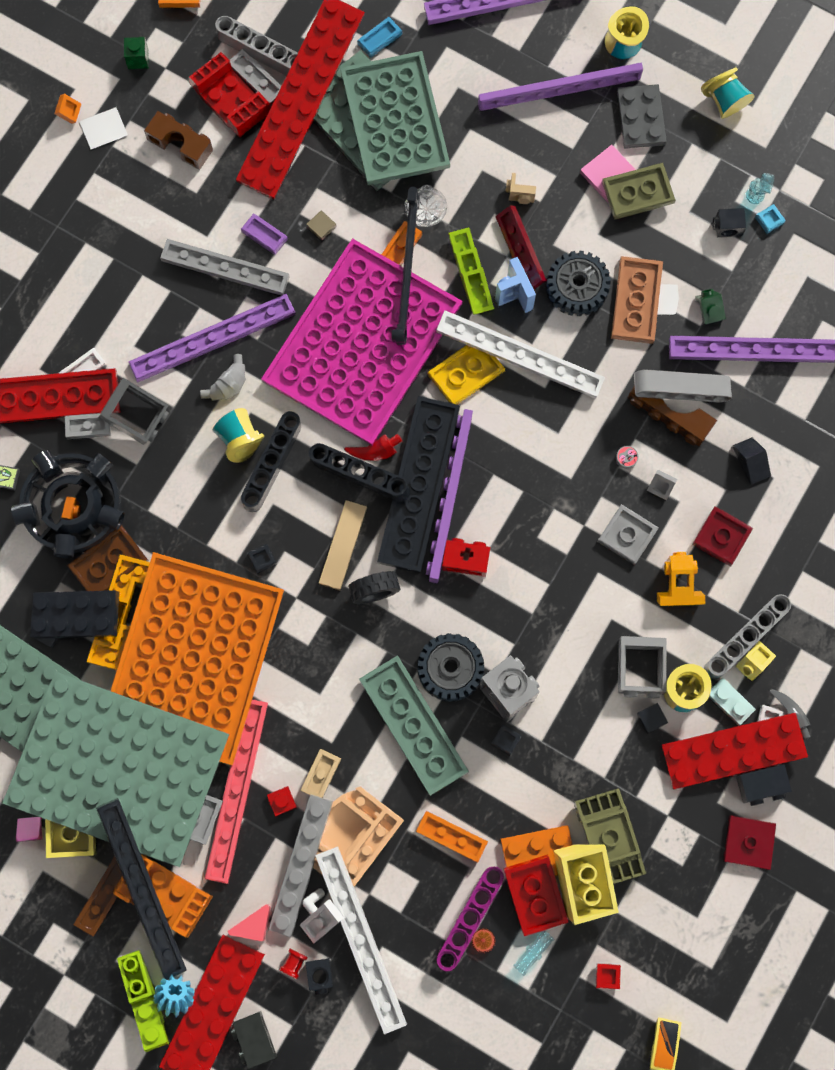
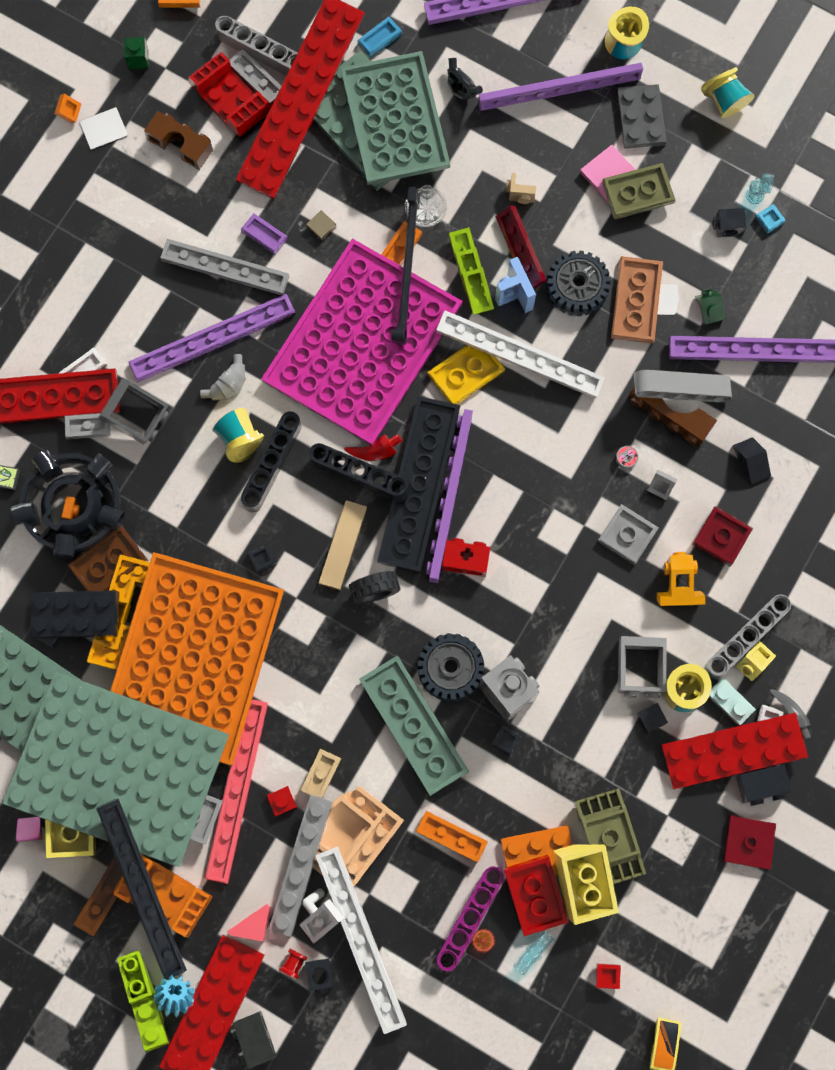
none -> black piece [447,58,483,101]

